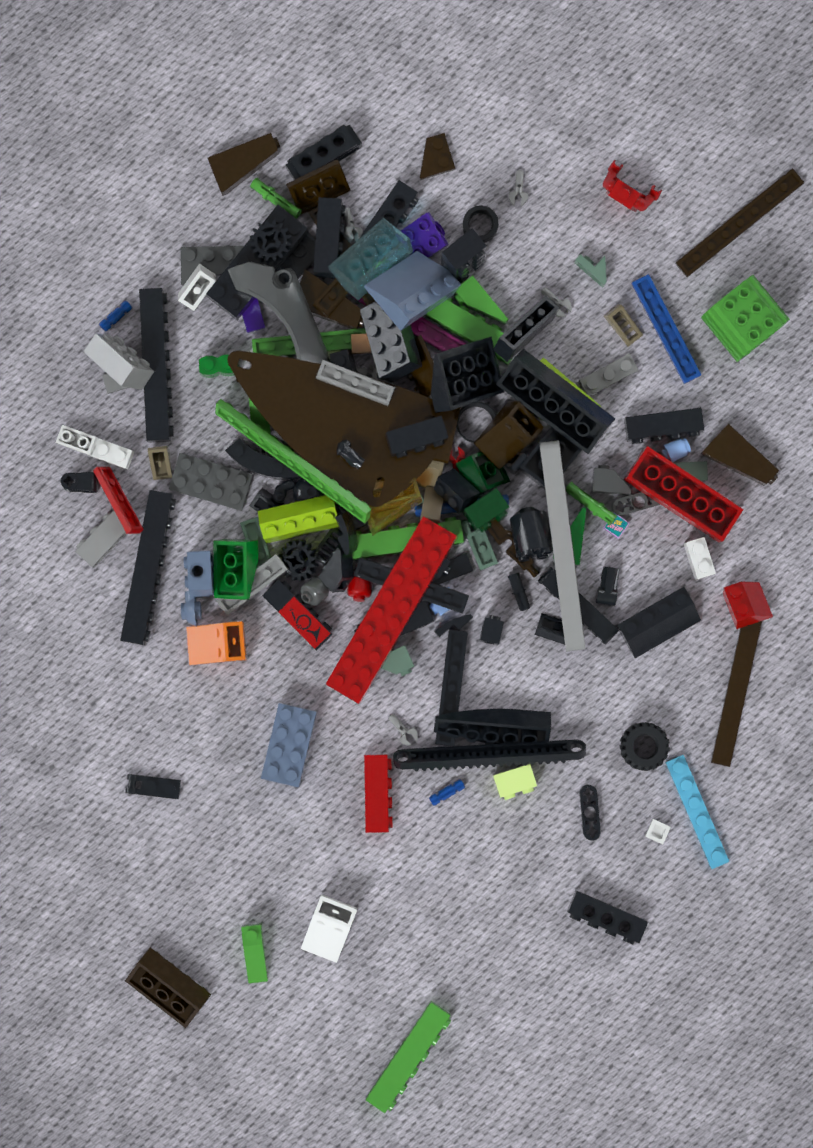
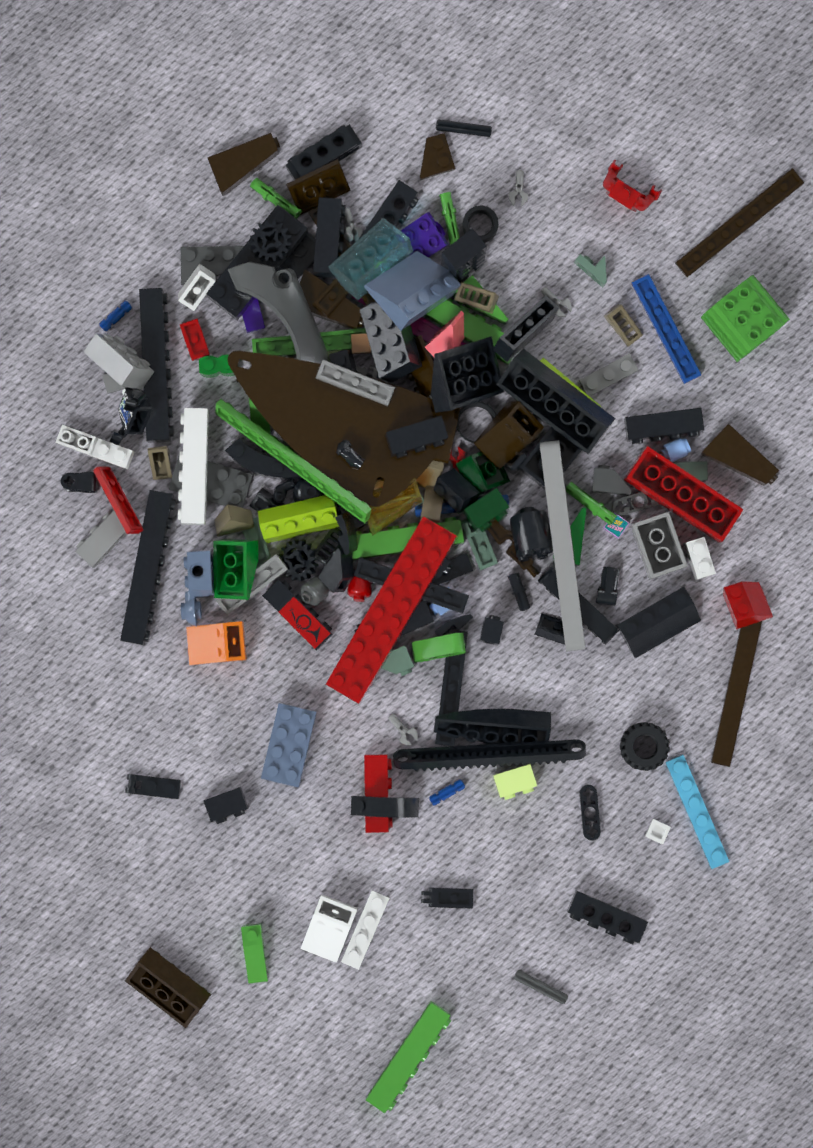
none -> black torso [109,387,153,445]
none -> white brick [178,408,209,525]
none -> red plate [179,318,210,361]
none -> black brick [203,787,248,824]
none -> dark tan slope [214,504,254,537]
none -> white plate [341,890,389,970]
none -> black arch [351,796,419,818]
none -> bright green beam [411,633,466,662]
none -> black hinge [421,887,474,909]
none -> coral slope [425,310,464,357]
none -> black axle [436,119,492,137]
none -> bright green pin [439,192,460,245]
none -> dark tan slope [454,282,499,314]
none -> dark grey axle [514,970,568,1004]
none -> light grey brick [630,512,688,580]

